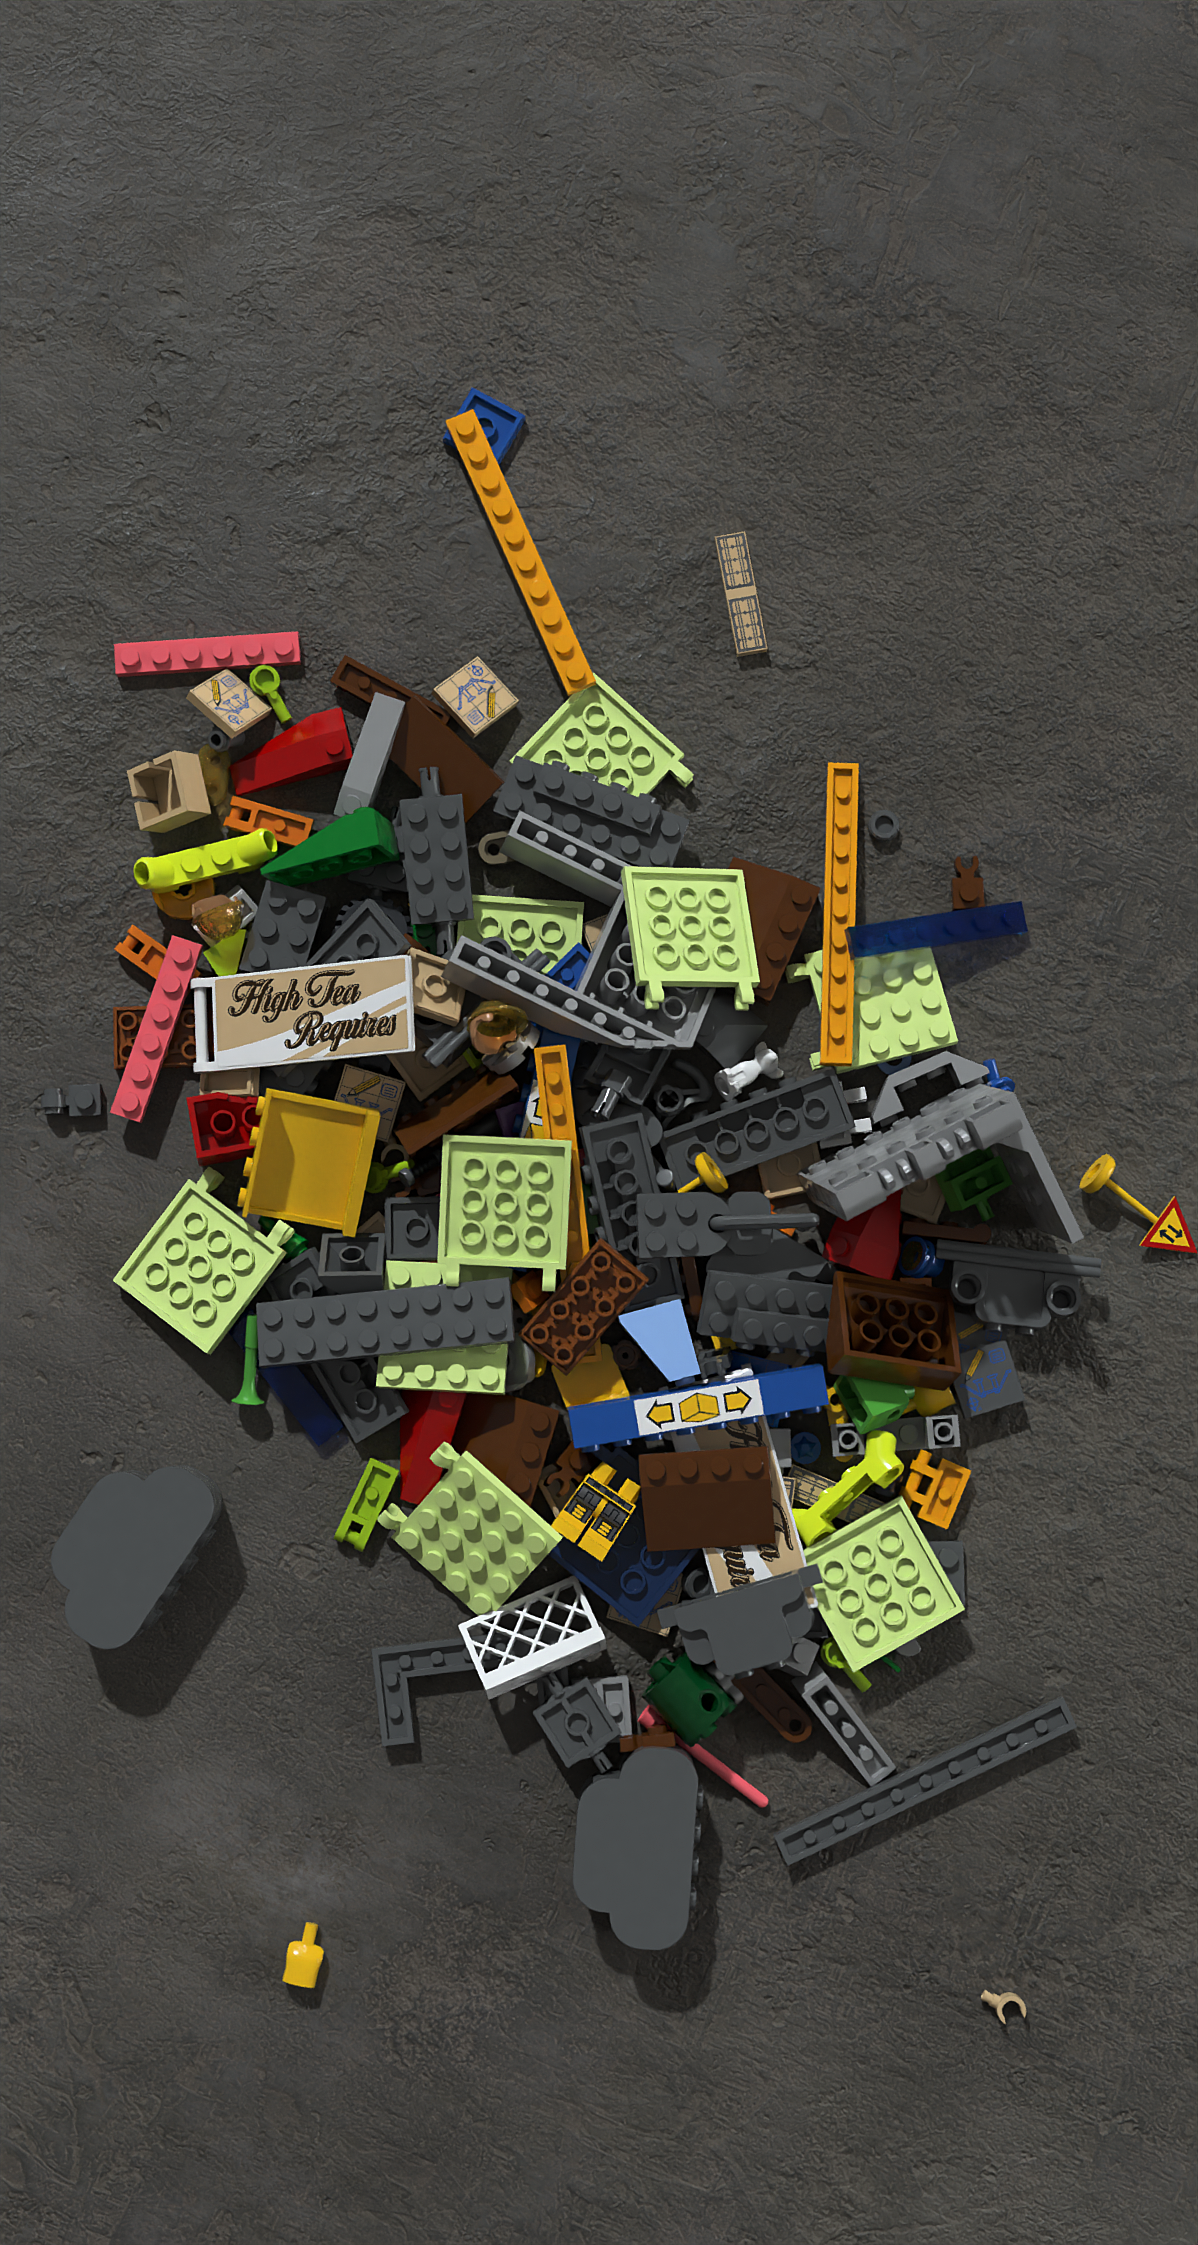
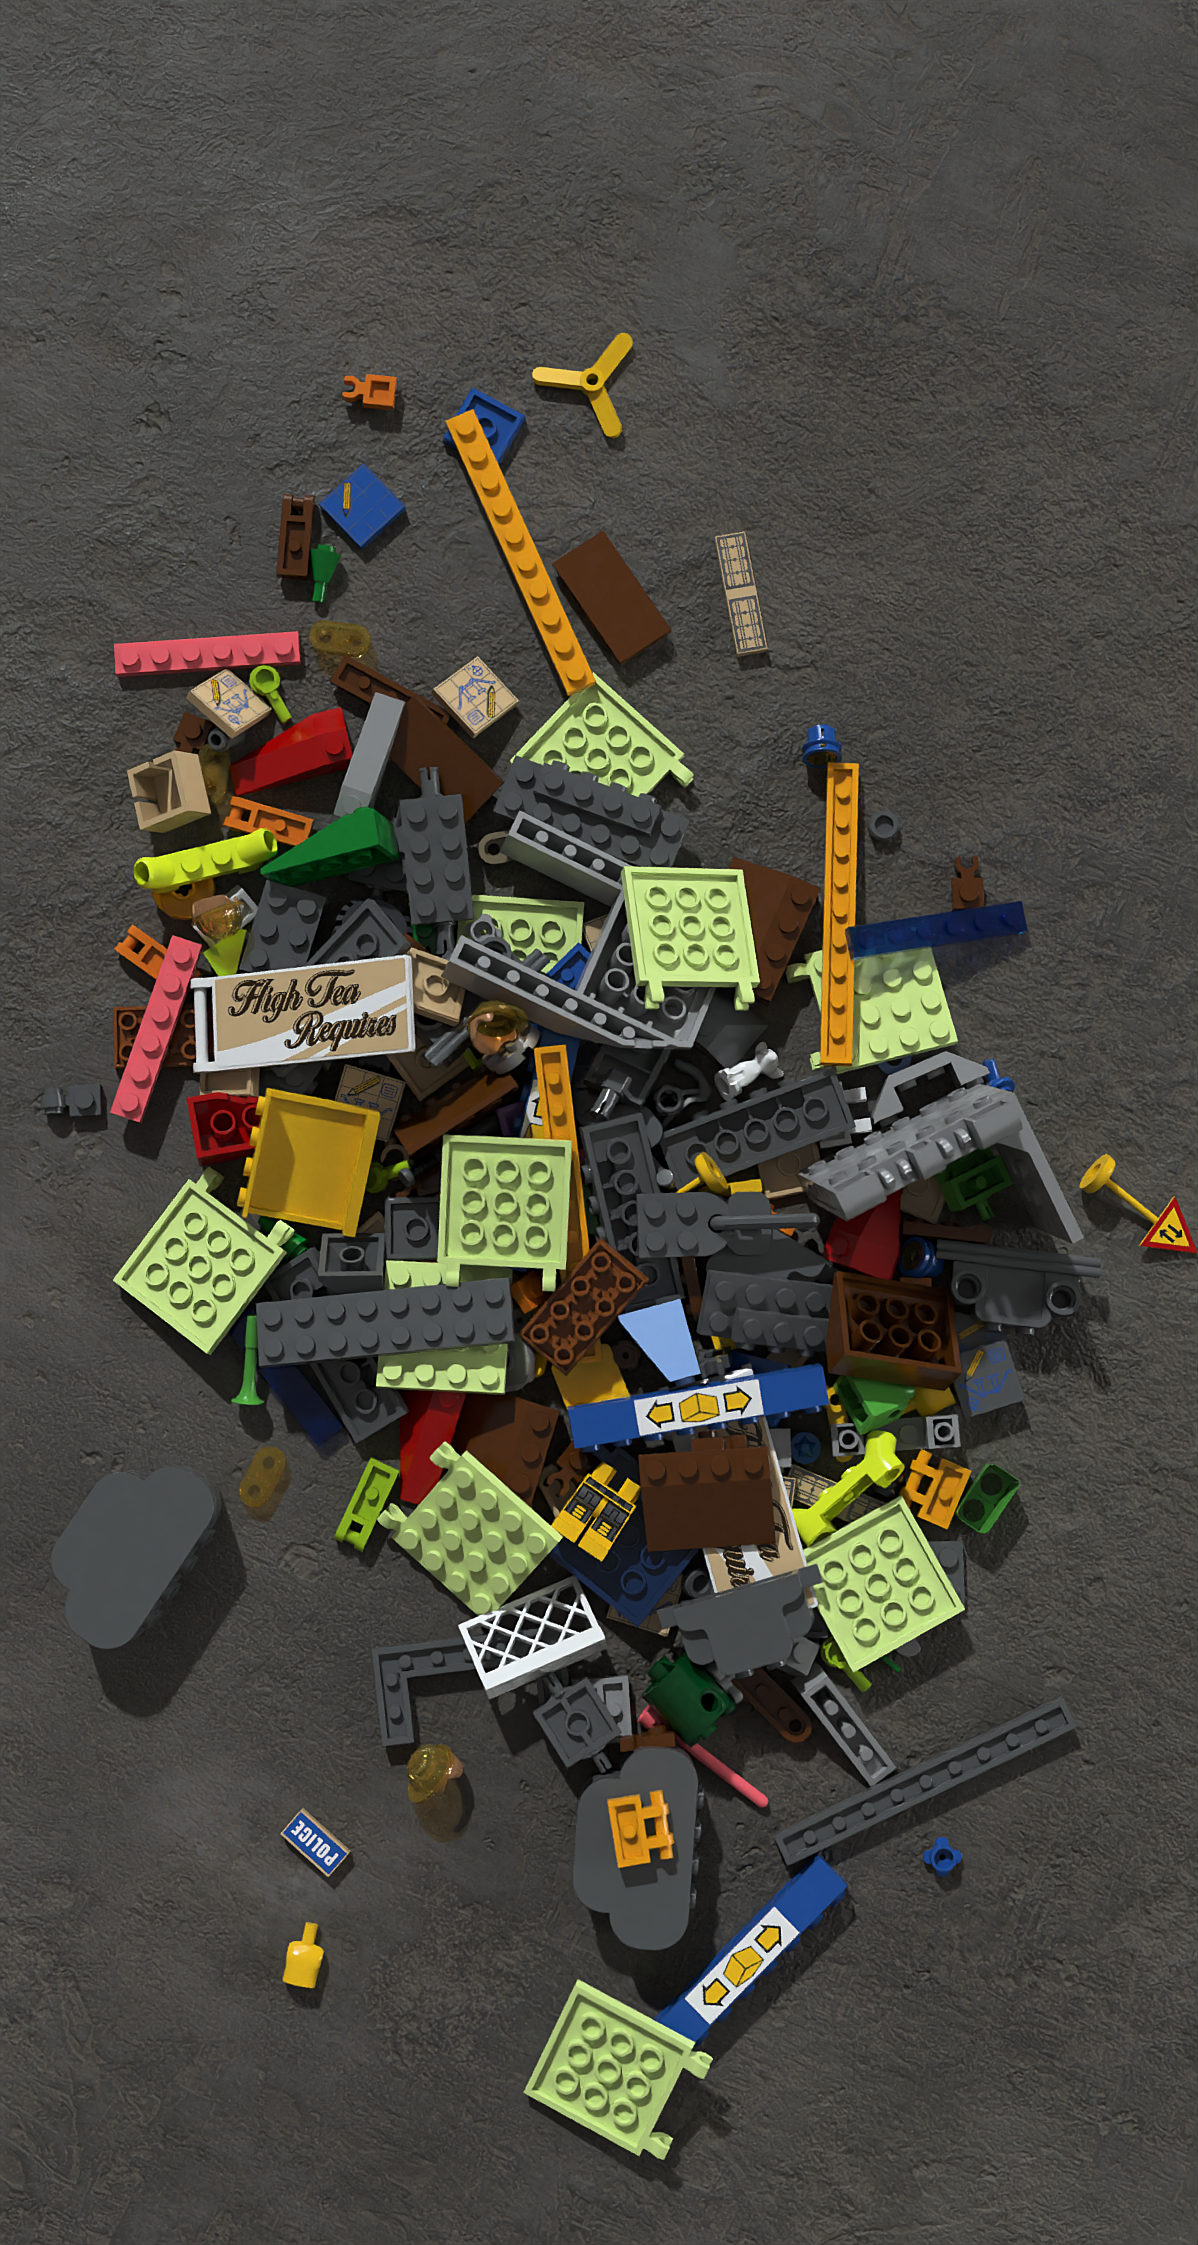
tan piece [981,1990,1026,2024] -> none
none -> reddish brown plate [173,711,215,754]
none -> clear yellow plate [239,1446,287,1507]
none -> reddish brown plate [276,494,315,580]
none -> tile [281,1808,350,1877]
none -> clear yellow plate [309,620,371,657]
none -> green cone [311,544,341,603]
none -> blue tile [319,463,406,550]
none -> orange plate [342,374,397,411]
none -> clear yellow piece [407,1744,463,1804]
none -> light grey plate [465,914,502,944]
none -> yellowish green plate [523,1980,713,2160]
none -> yellow piece [532,333,633,438]
none -> reddish brown tile [552,531,671,666]
none -> light orange plate [607,1790,674,1868]
none -> brick [653,1852,848,2047]
none -> reddish brown plate [691,1430,747,1451]
none -> yellow plate [698,1179,763,1197]
none -> blue piece [802,724,842,768]
none -> blue plate [923,1837,962,1877]
none -> bright green piece [954,1463,1021,1533]

